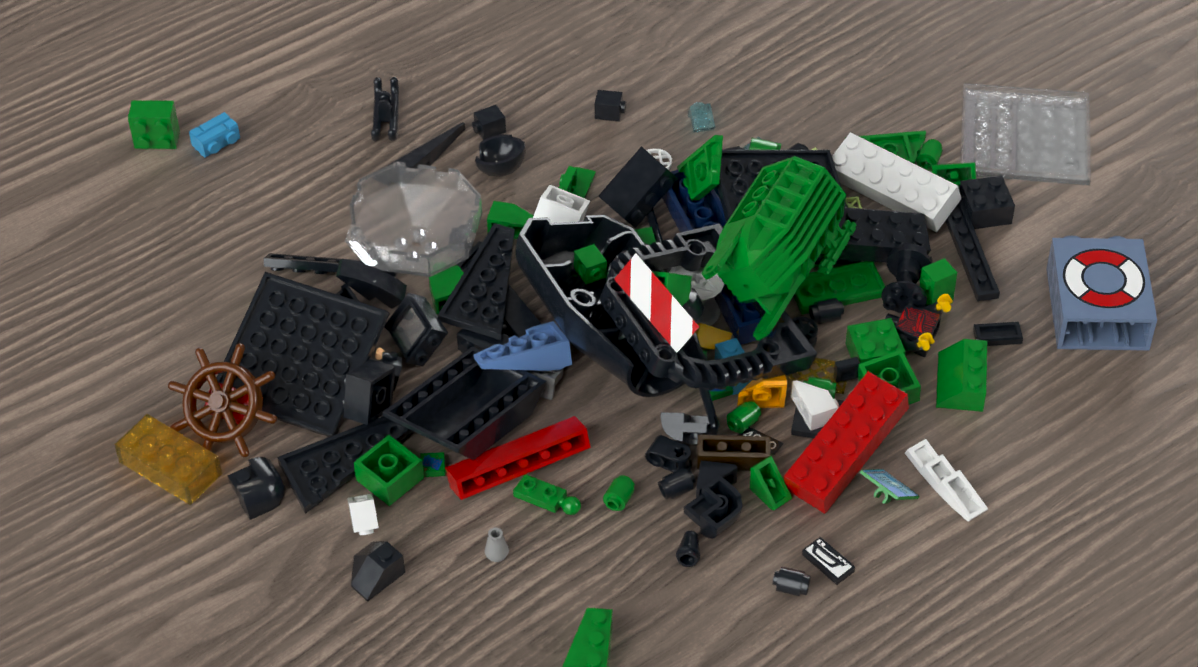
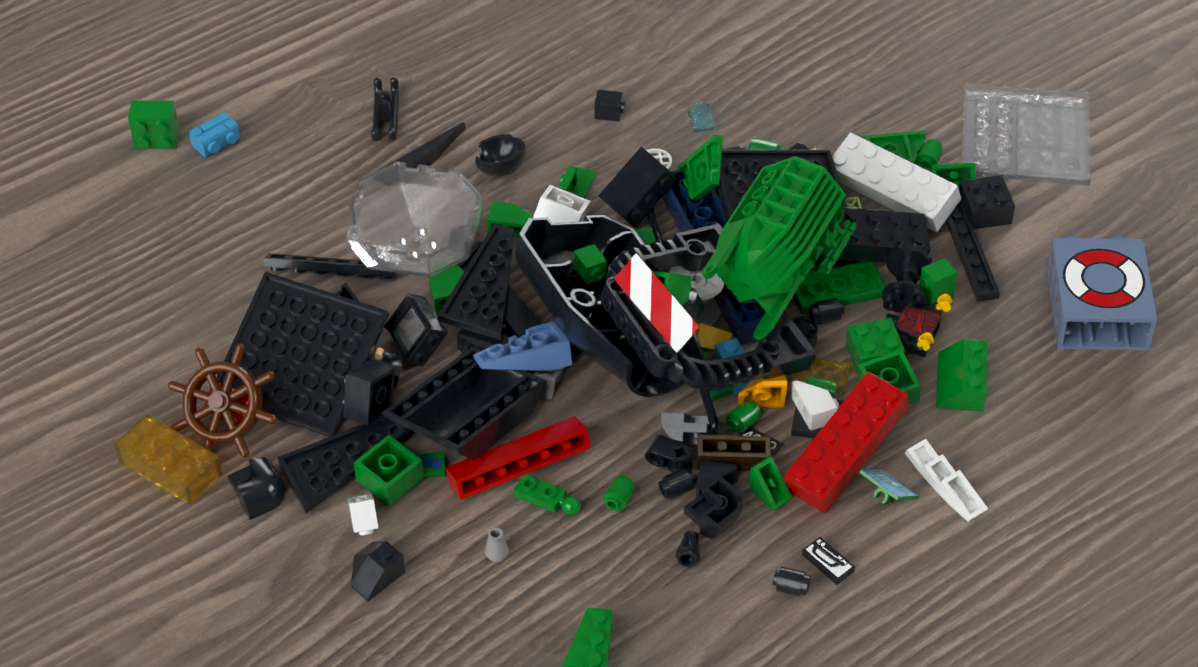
black slope [336,258,407,309] -> none
black brick [472,105,506,140] -> none
black tile [833,357,860,383] -> none
black tile [973,322,1023,346] -> none

